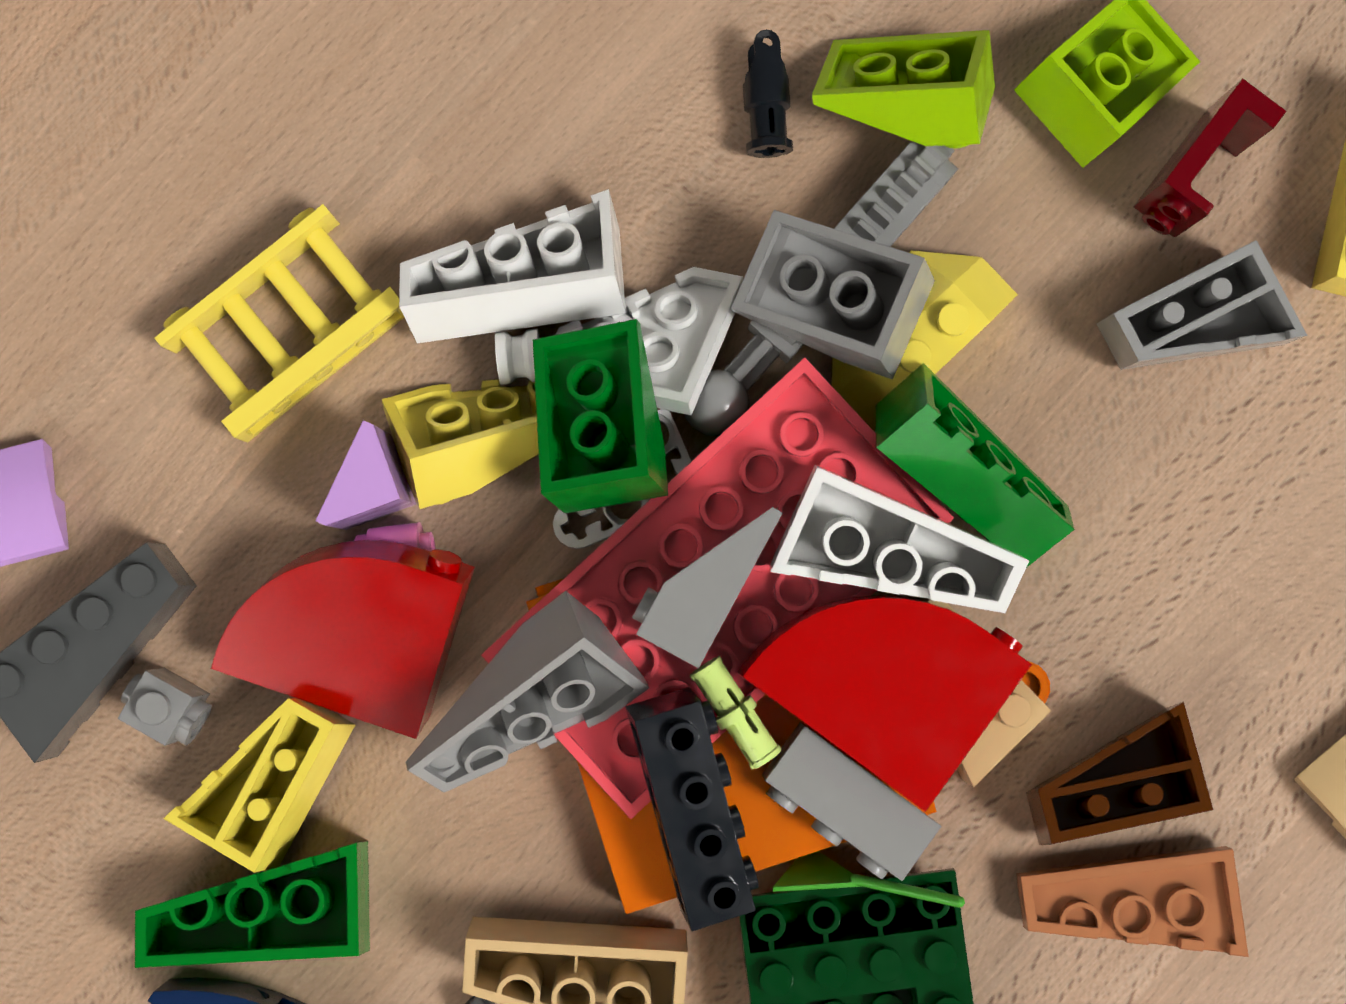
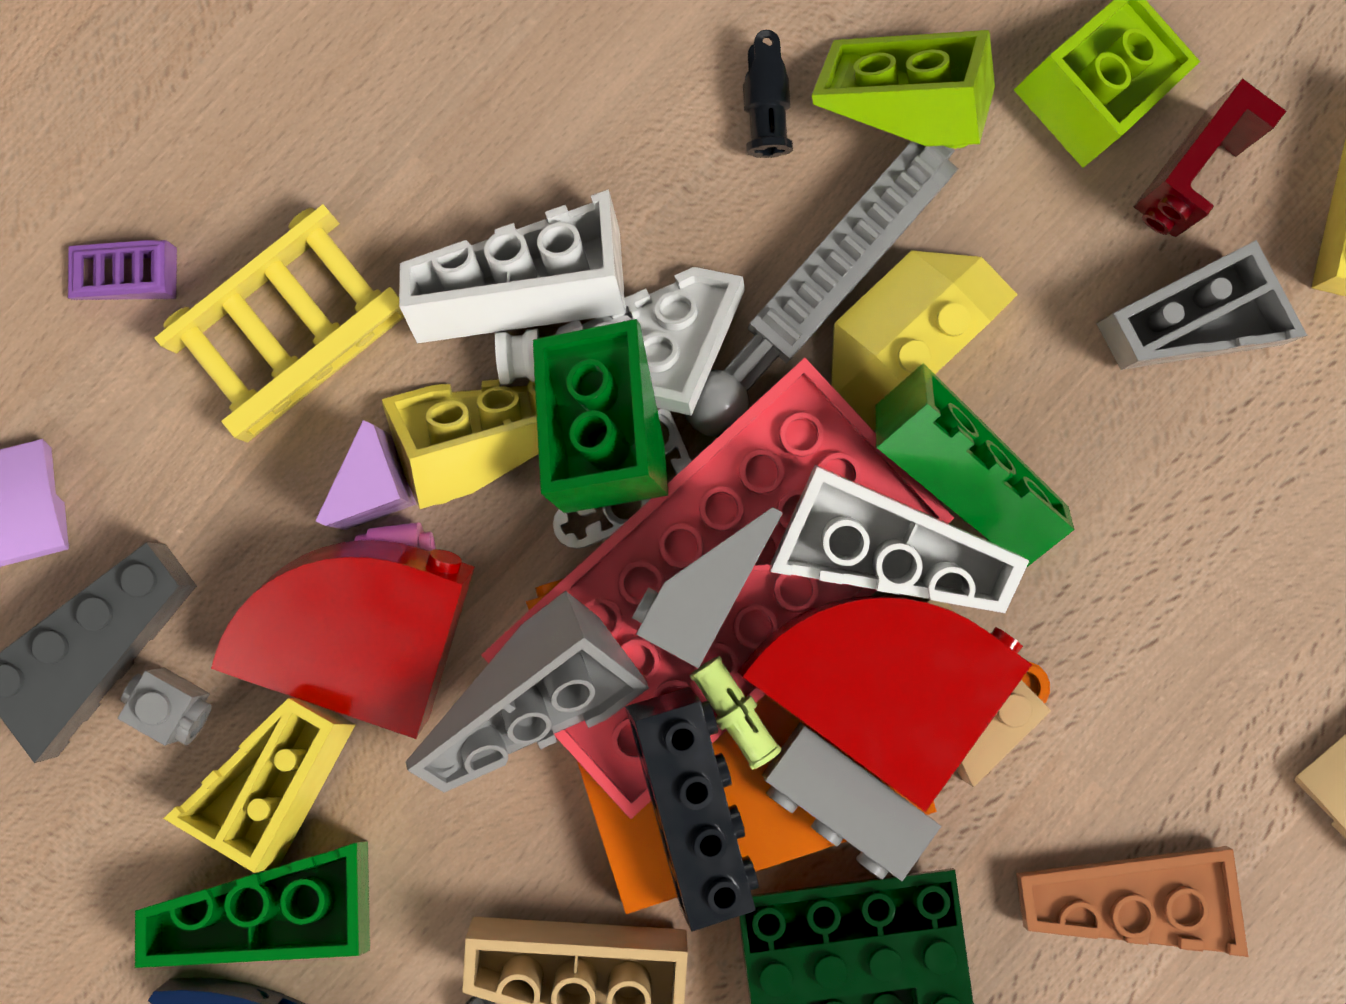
light grey slope [731,210,935,379] -> none
bright green piece [773,851,965,908] -> none
reddish brown wedge [1026,702,1213,845] -> none
none -> medium lavender slope [68,240,177,300]

